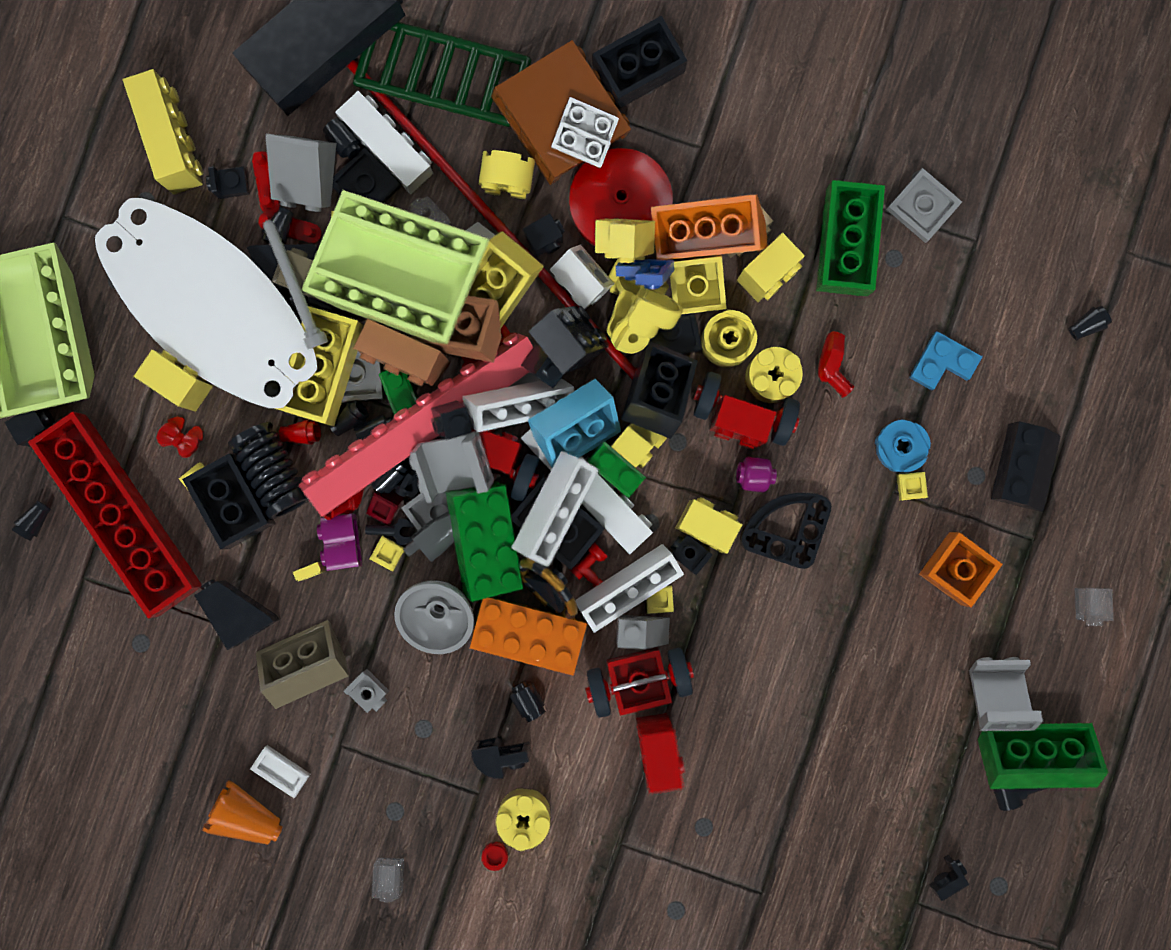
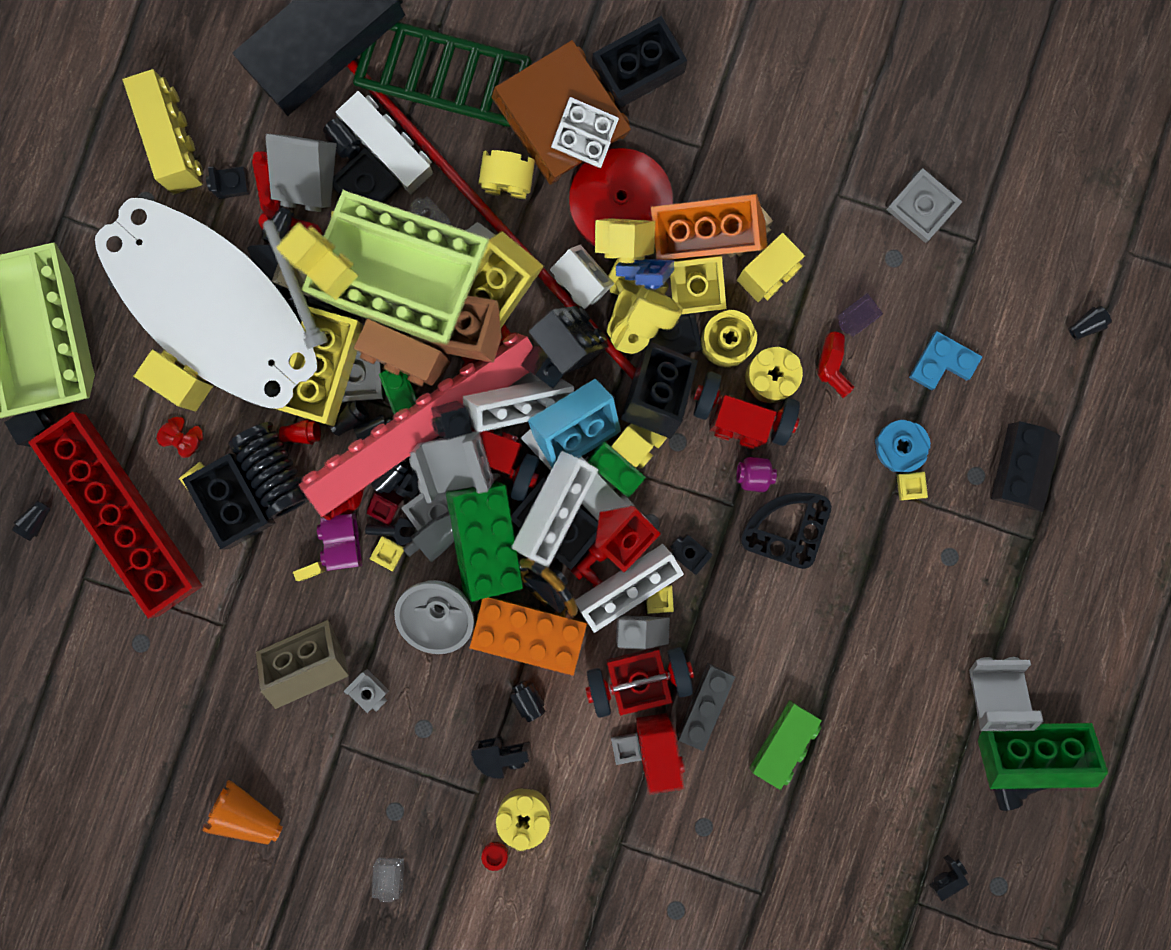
black slope [194,579,280,650] -> none
white tile [250,745,311,798] -> none
black brick [523,213,565,257] -> none
light yellow brick [675,497,742,554] -> none
green brick [816,180,885,296] -> none
orange brick [919,532,1003,608] -> none
clear brick [1075,587,1114,626] -> none
none -> light yellow brick [276,223,358,300]
none -> red slope [595,505,661,573]
none -> light grey tile [611,732,642,765]
none -> dark grey brick [676,663,735,752]
none -> bright green brick [749,700,821,790]
none -> clear purple brick [837,293,883,337]

